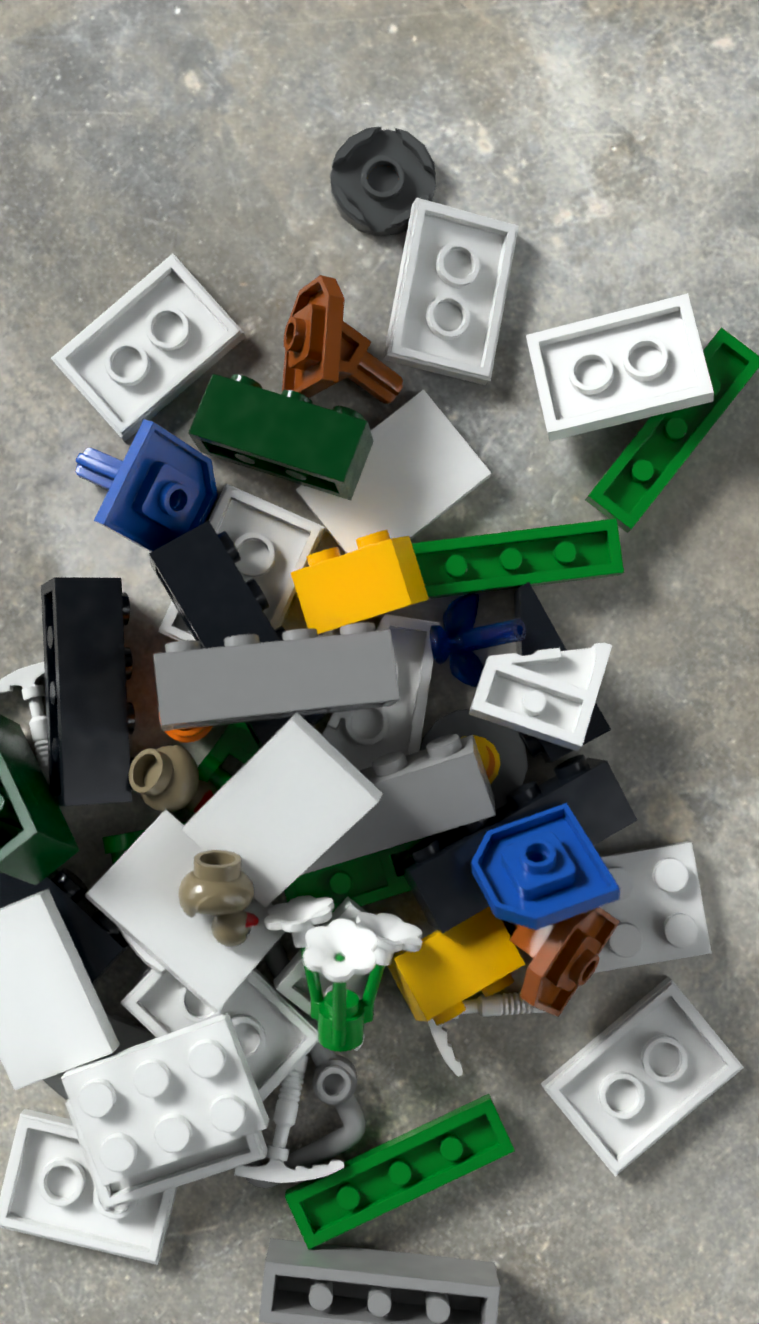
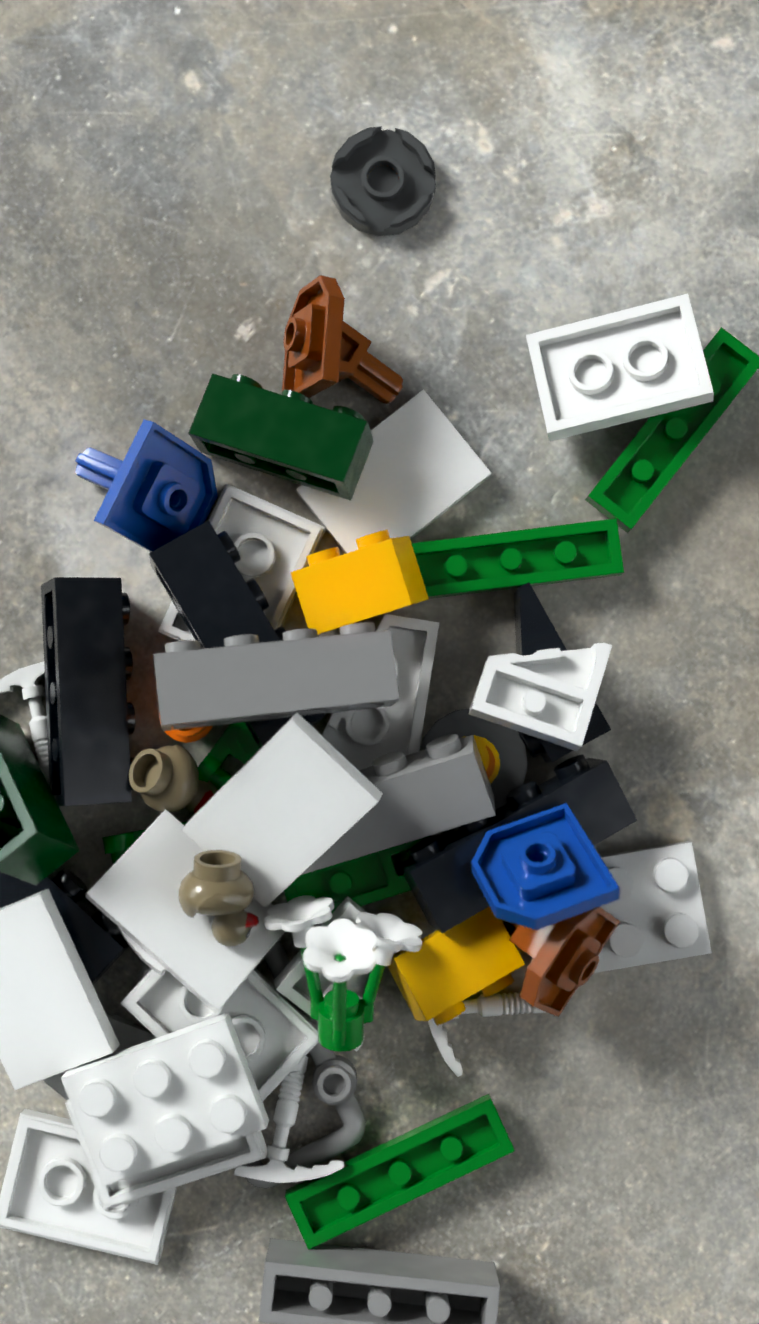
white tile [51,253,245,442] -> none
white tile [383,198,519,385] -> none
clear blue plant [429,593,526,688] -> none
white tile [541,977,744,1177] -> none

